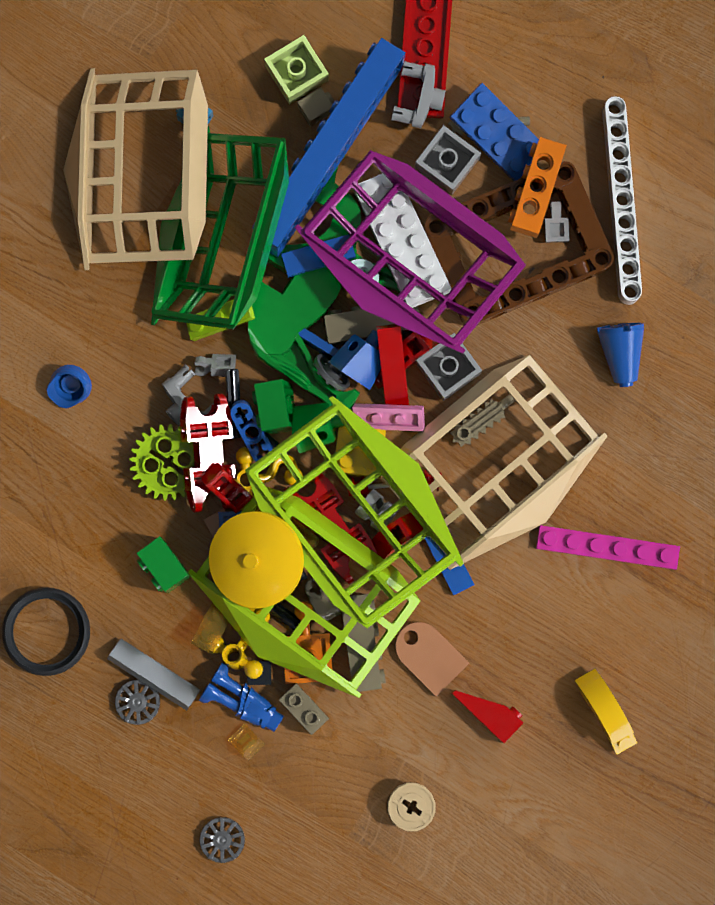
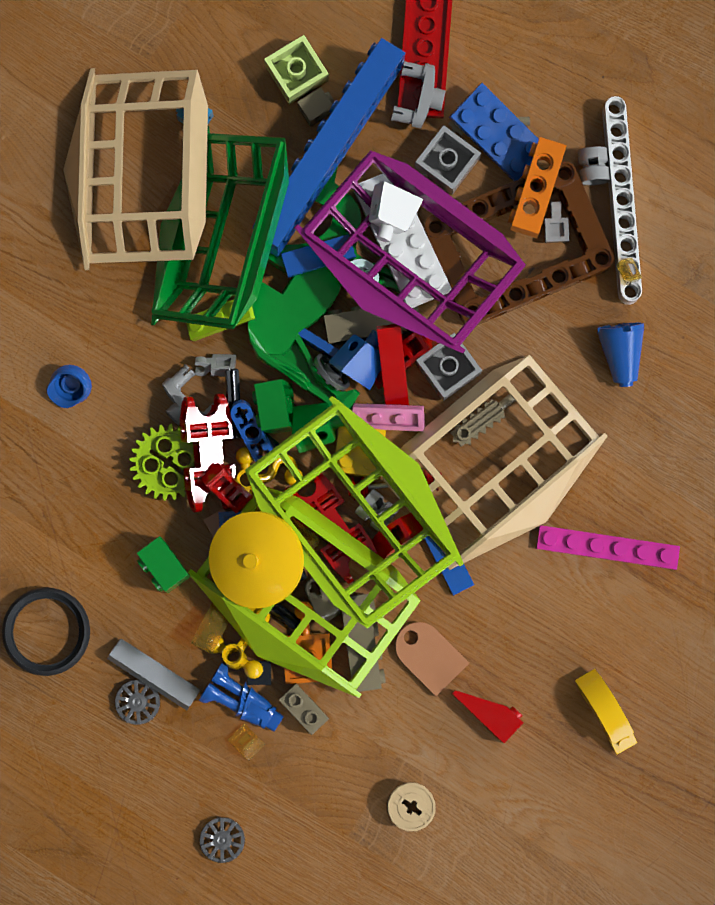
none -> white torso [369,181,423,242]
none -> light grey wheel [578,147,611,185]
none -> clear yellow slope [617,258,642,286]

